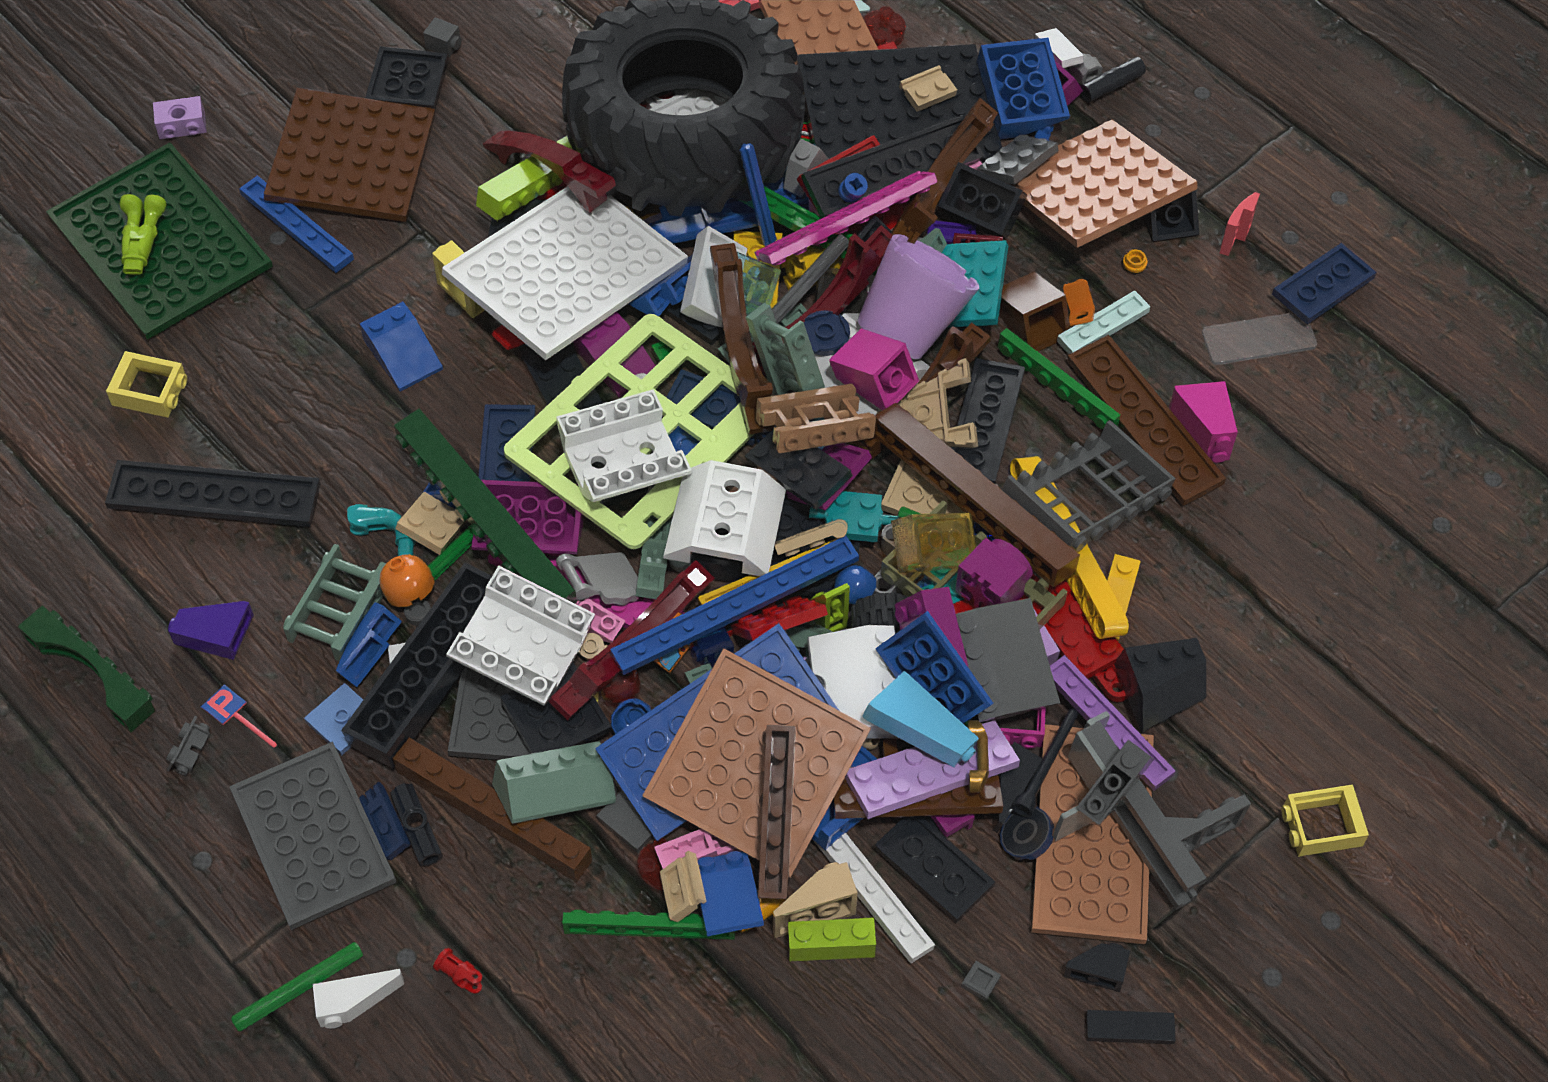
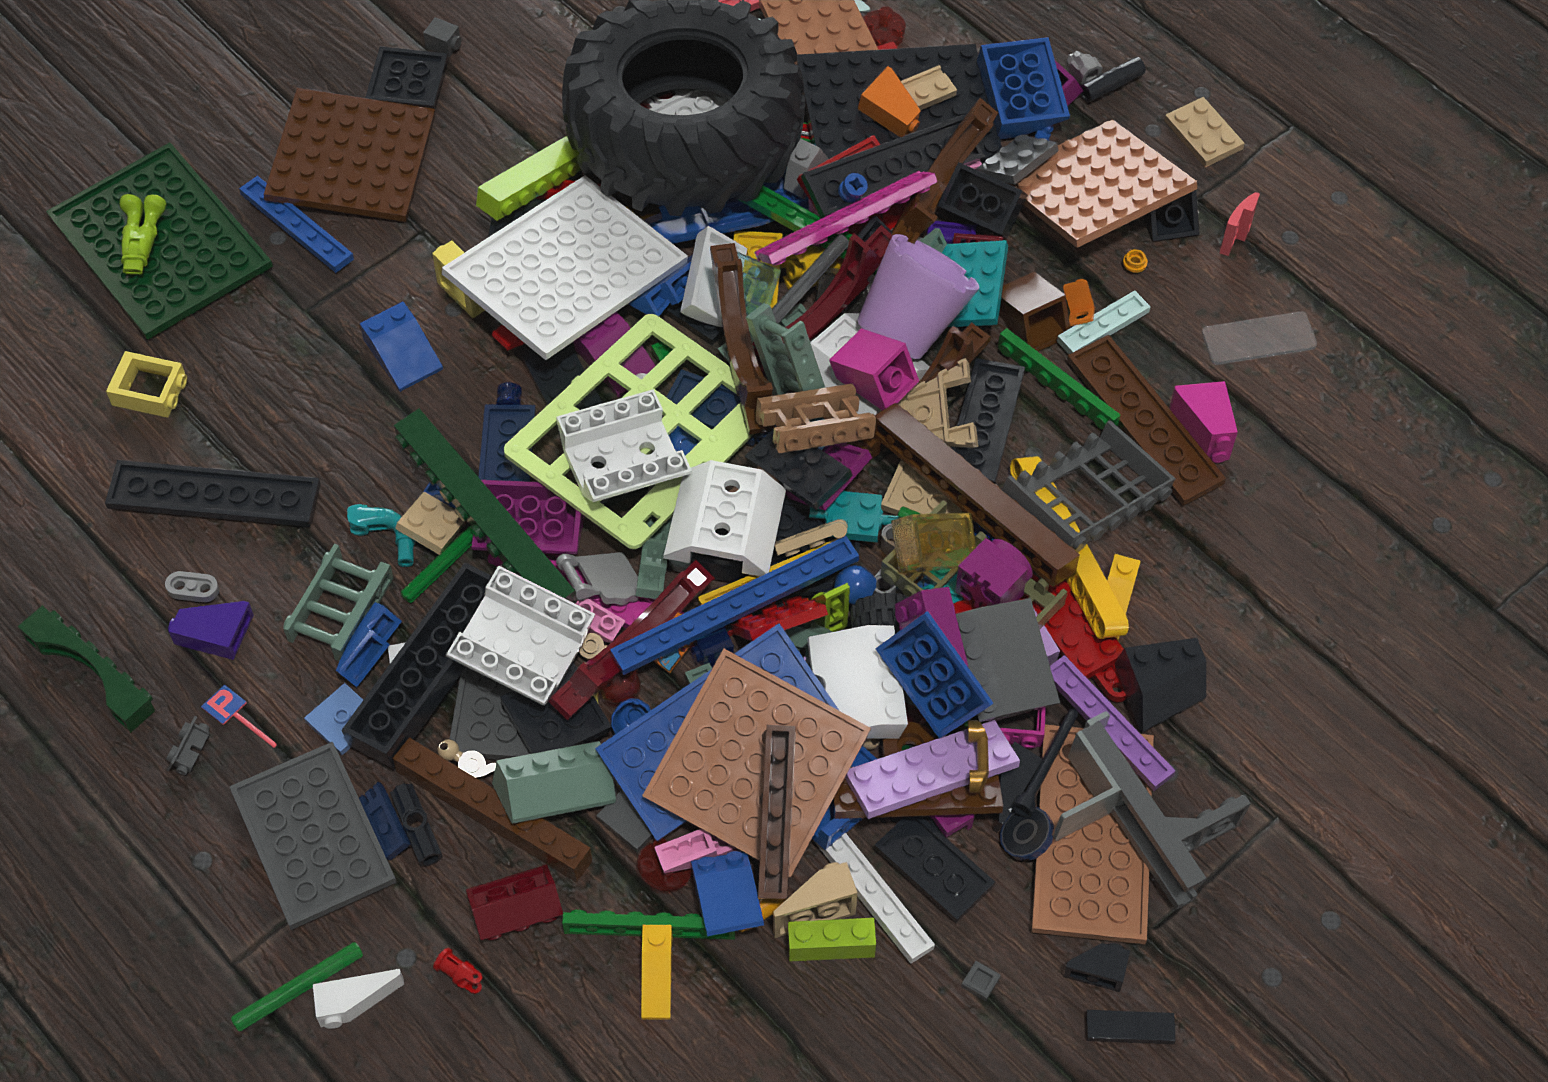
lavender brick [153,96,207,139] -> none
orange cylinder [379,554,434,607] -> none
dark grey tile [404,598,431,626] -> none
dark red slope [483,131,616,212] -> none
tan plate [660,851,707,922] -> none
blue axle [740,143,777,246] -> none
dark blue tile [804,310,850,356] -> none
medium azure slope [862,671,979,767] -> none
white tile [1035,28,1083,68] -> none
dark grey slope [1076,740,1154,826] -> none
dark blue plate [1272,243,1377,324] -> none
light yellow window [1281,785,1369,857] -> none
none -> light grey plate [165,571,219,602]
none -> piece [437,739,496,789]
none -> dark red slope [466,864,563,940]
none -> clear blue wheel [496,382,522,405]
none -> yellow slope [641,925,673,1020]
none -> orange slope [858,66,921,137]
none -> tan plate [1164,97,1245,167]

